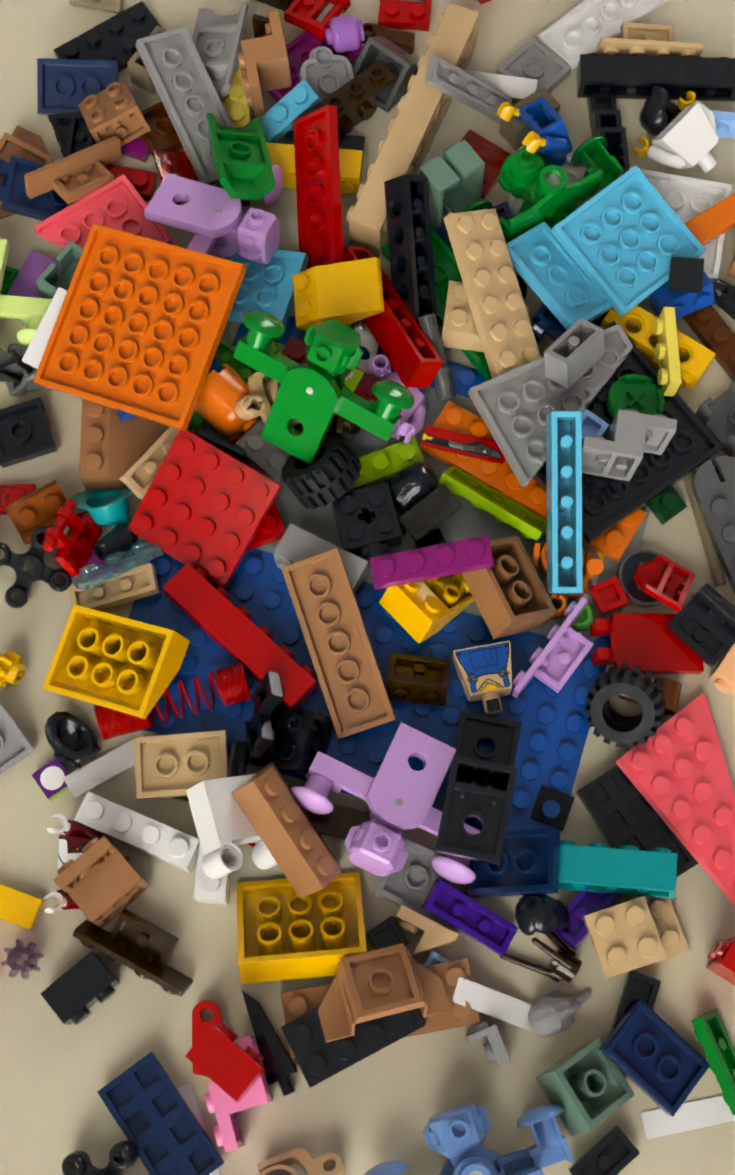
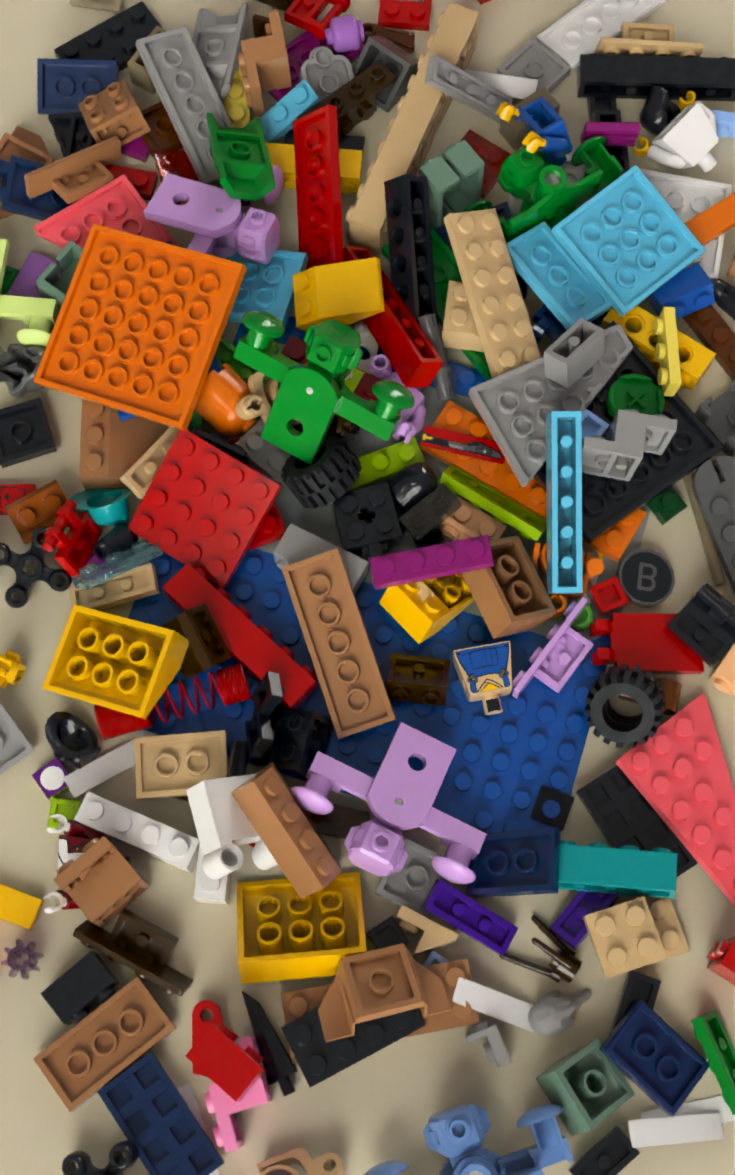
white sticker [22,287,67,369] -> none
black bracket [435,710,522,865] -> none
black hair [515,894,570,936] -> none
red slope [633,554,696,612] -> none
black piece [668,257,704,293] -> none
none -> medium nougat plate [33,976,176,1112]
none -> lime tile [47,797,83,829]
none -> dark brown bracket [160,603,232,680]
none -> light nougat bracket [439,497,507,541]
none -> magenta tile [580,122,641,146]
none -> white sticker [628,1112,724,1148]

